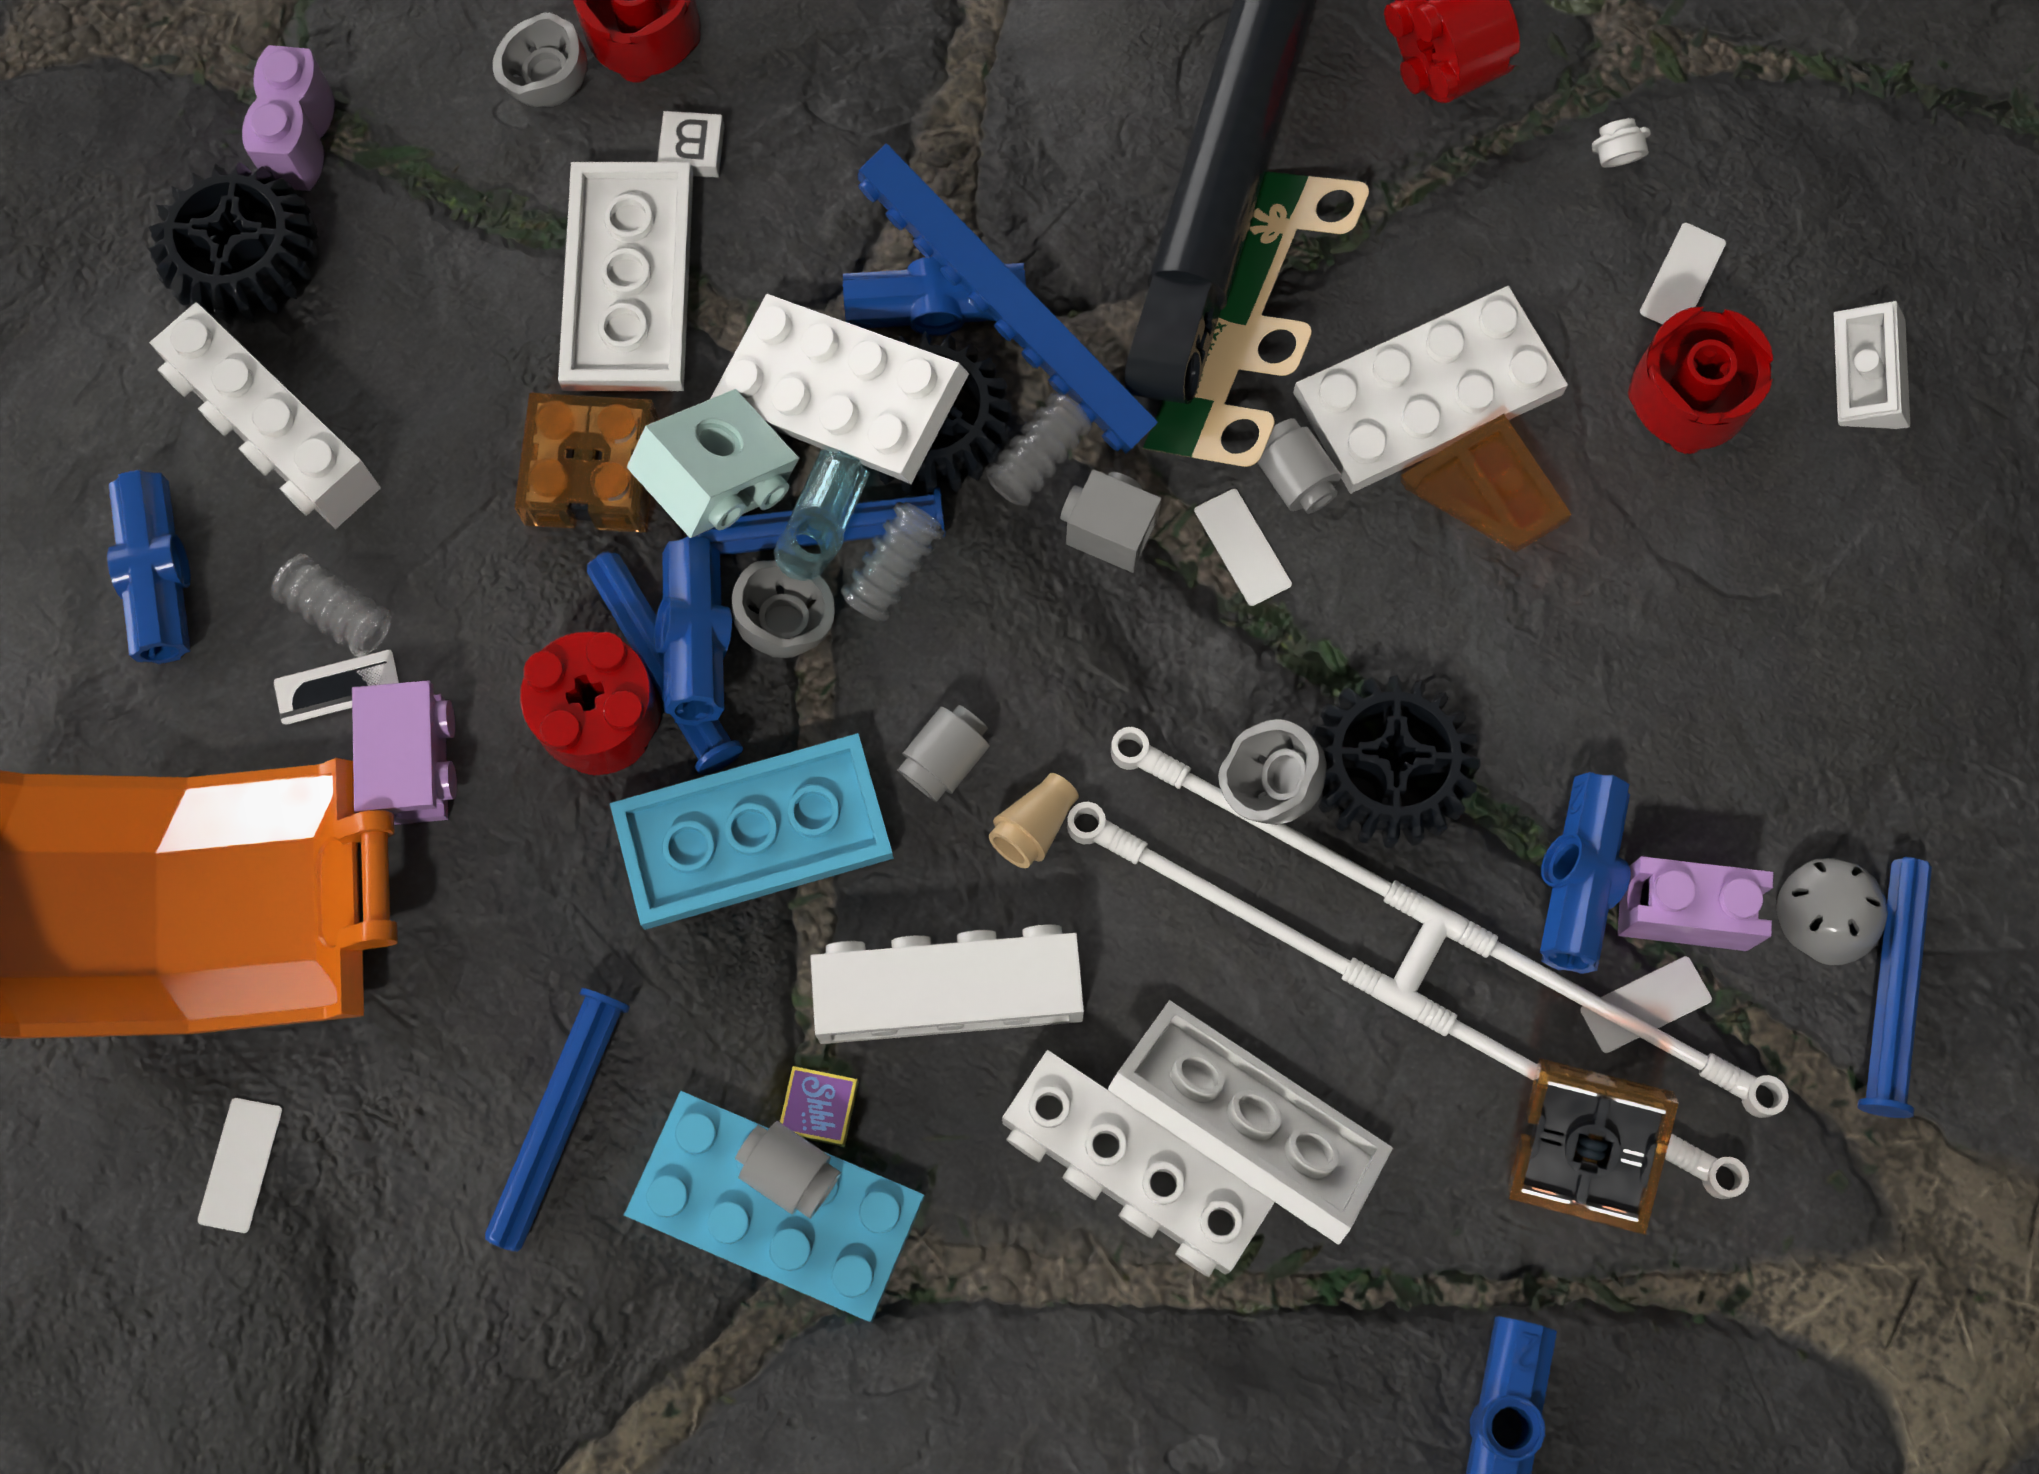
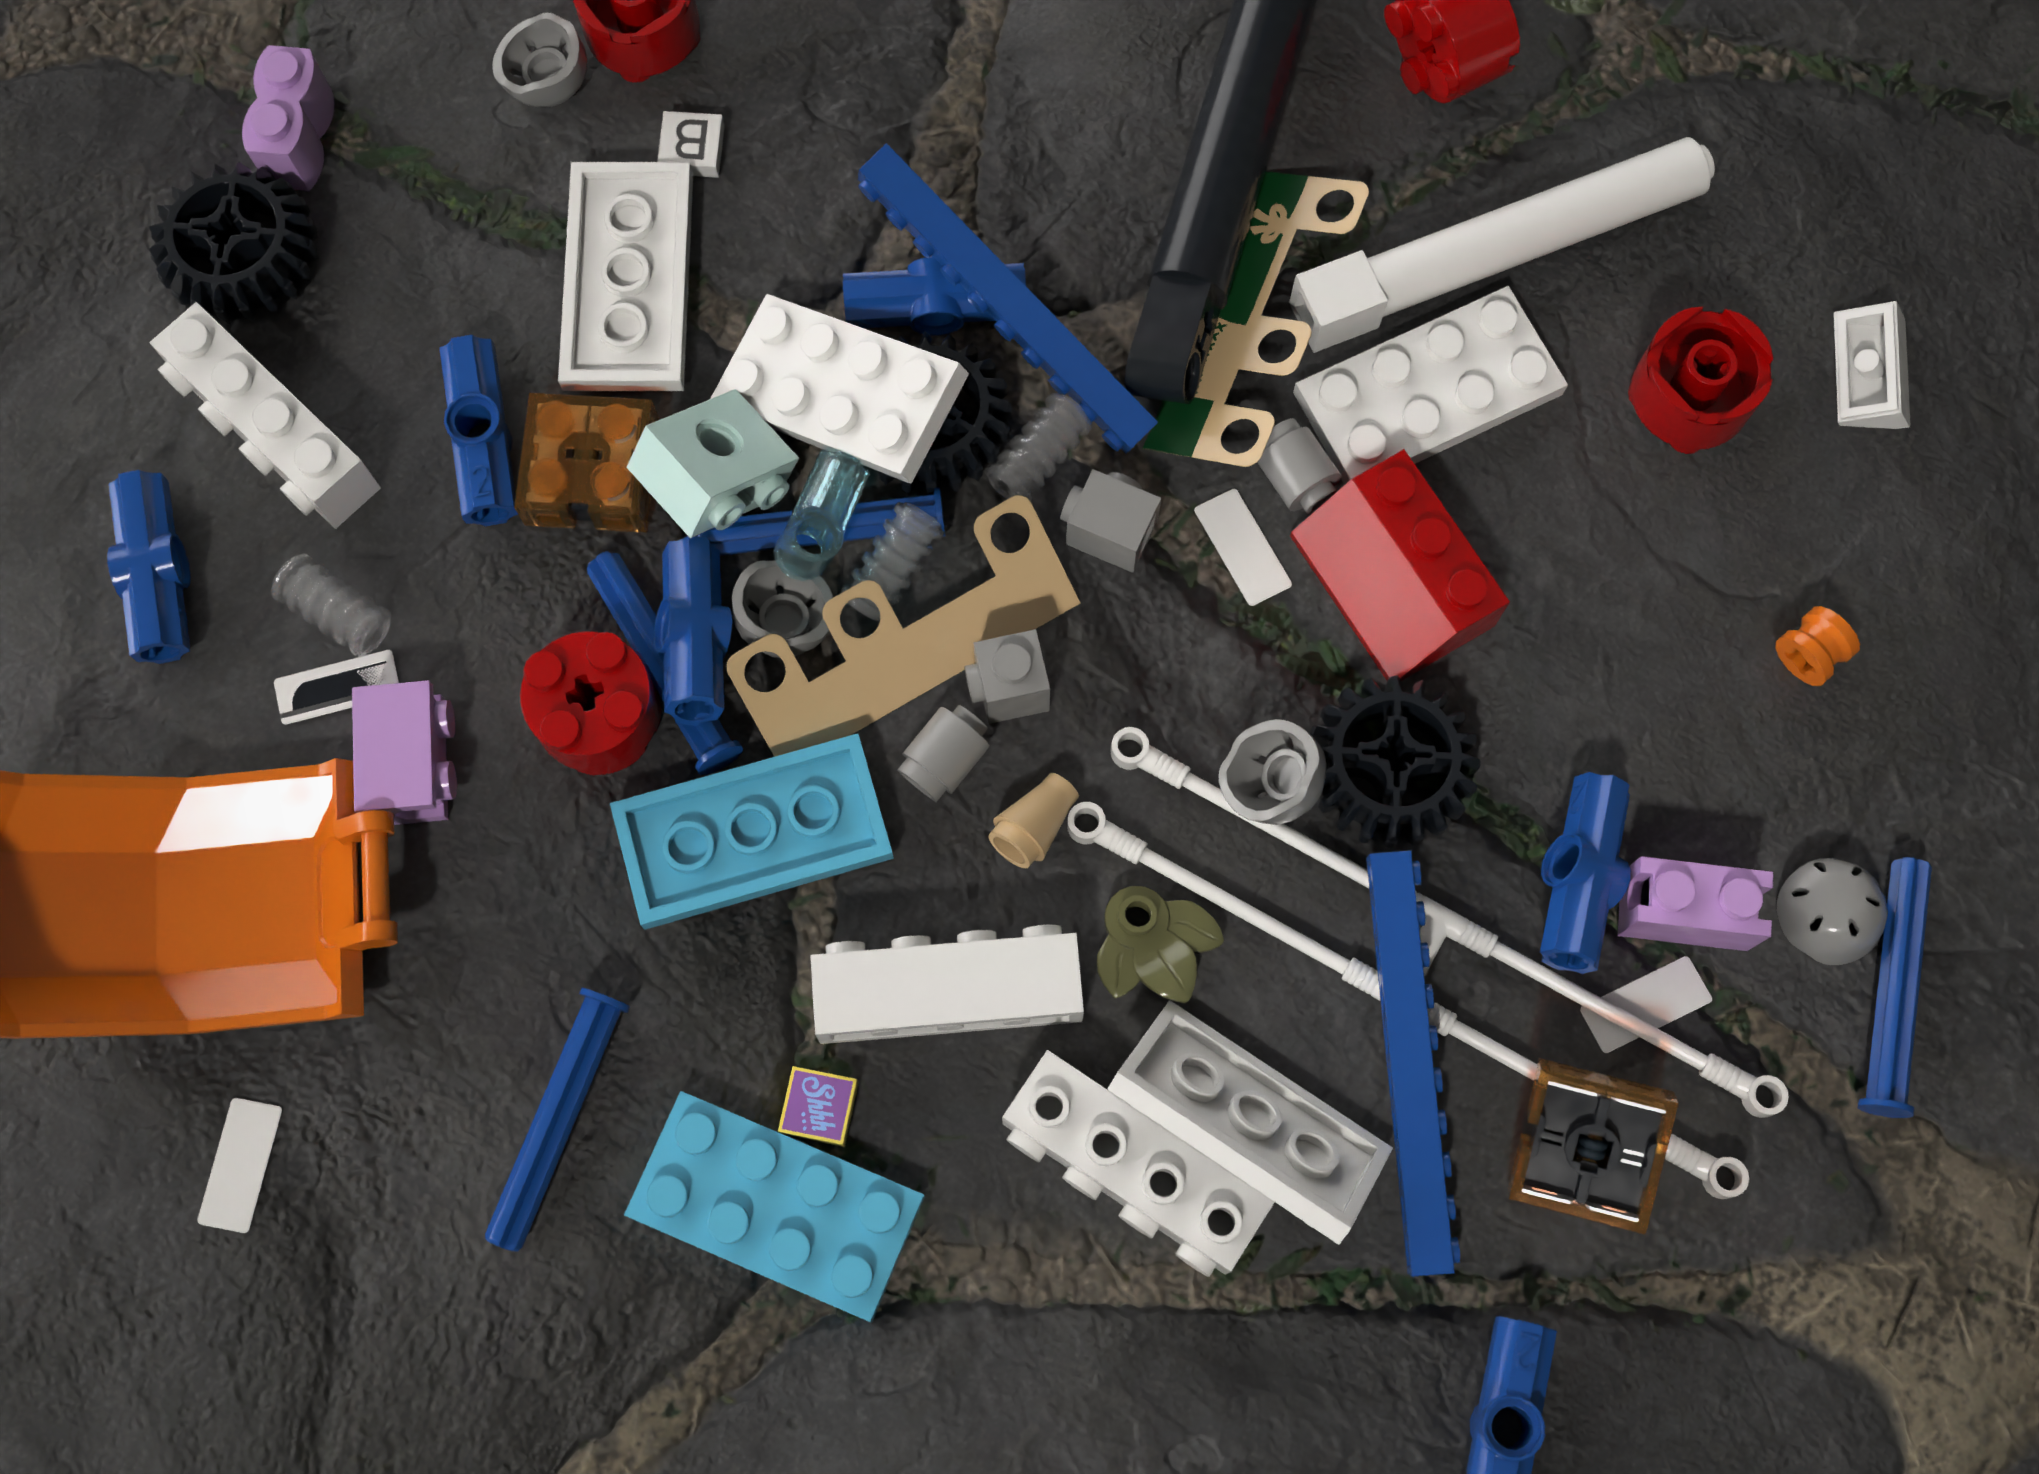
light grey brick [735,1121,841,1219] -> none
clear orange wing [1401,414,1571,552] -> none
white plate [1592,118,1651,168] -> none
white sticker [1640,223,1726,325] -> none
none -> blue piece [439,335,519,527]
none -> tan piece [726,495,1080,757]
none -> light grey brick [964,629,1050,724]
none -> olive plate [1097,886,1224,1003]
none -> white brick [1289,137,1715,353]
none -> slope [1290,449,1510,682]
none -> blue piece [1366,850,1460,1276]
none -> orange wheel [1775,606,1860,686]

